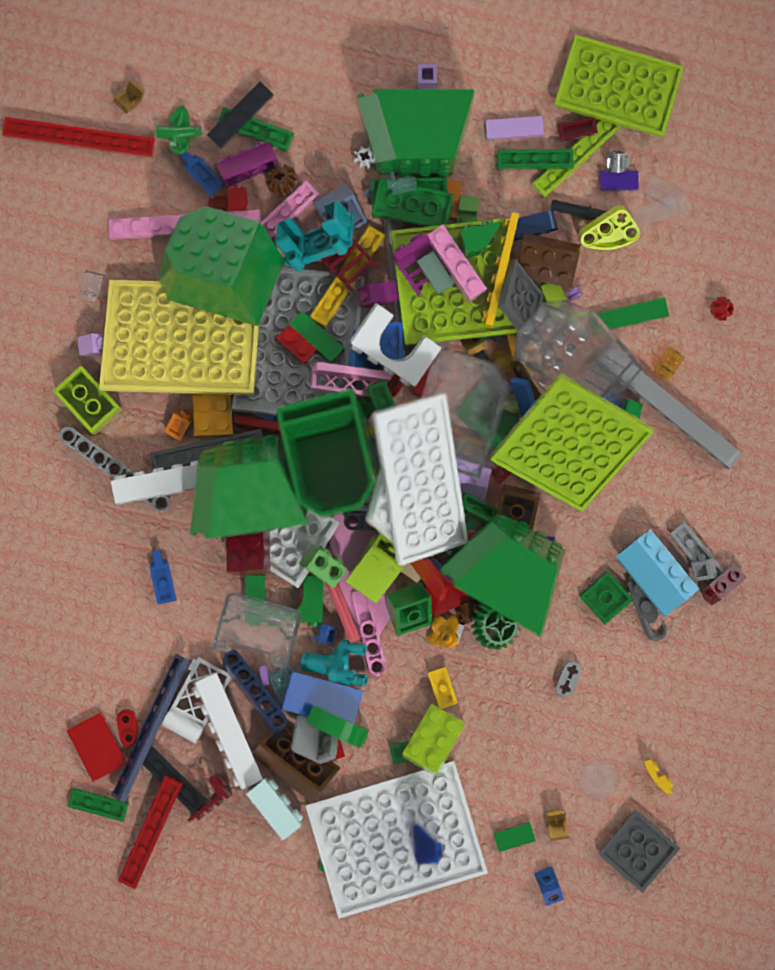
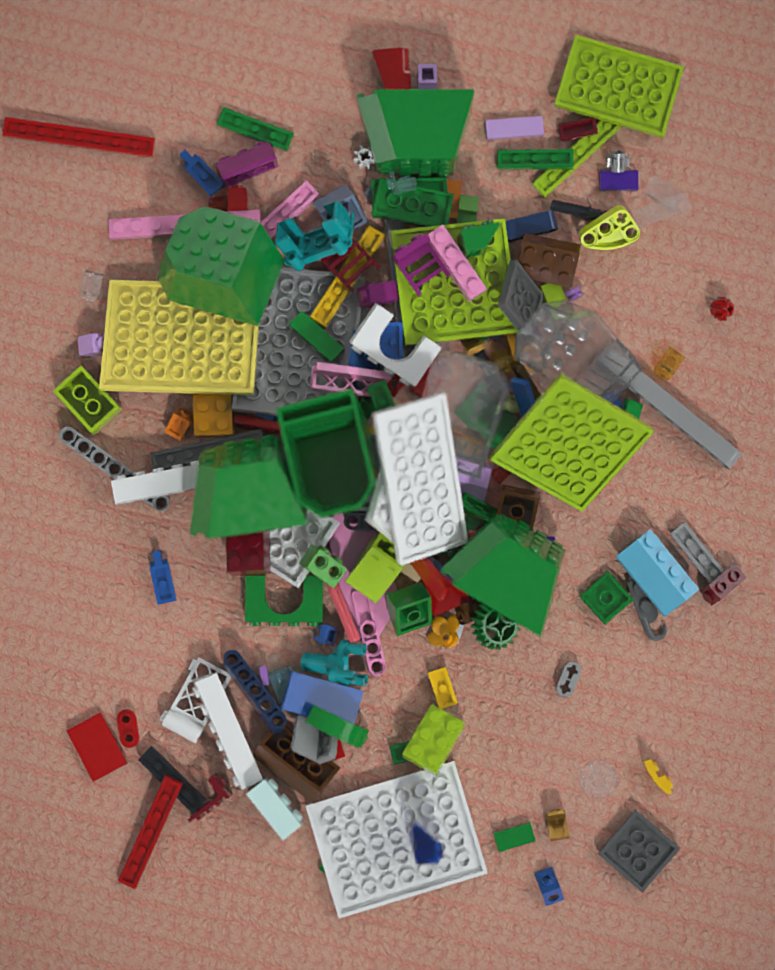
green tile [67,788,129,822] -> none
dark blue tile [112,654,190,803] -> none
pearl gold bracket [113,79,145,114] -> none
green plant [156,106,202,154] -> none
black plate [207,81,274,149] -> none
clear windscreen [212,593,301,670] -> none
reddish brown gear [265,164,298,197] -> none
red plate [276,325,317,365] -> none
sand green tile [417,251,454,295] -> none
yellow plate [482,212,519,329] -> none
green tile [590,297,670,334] -> none
light grey slope [691,559,717,582] -> none
none -> red panel [372,48,411,89]

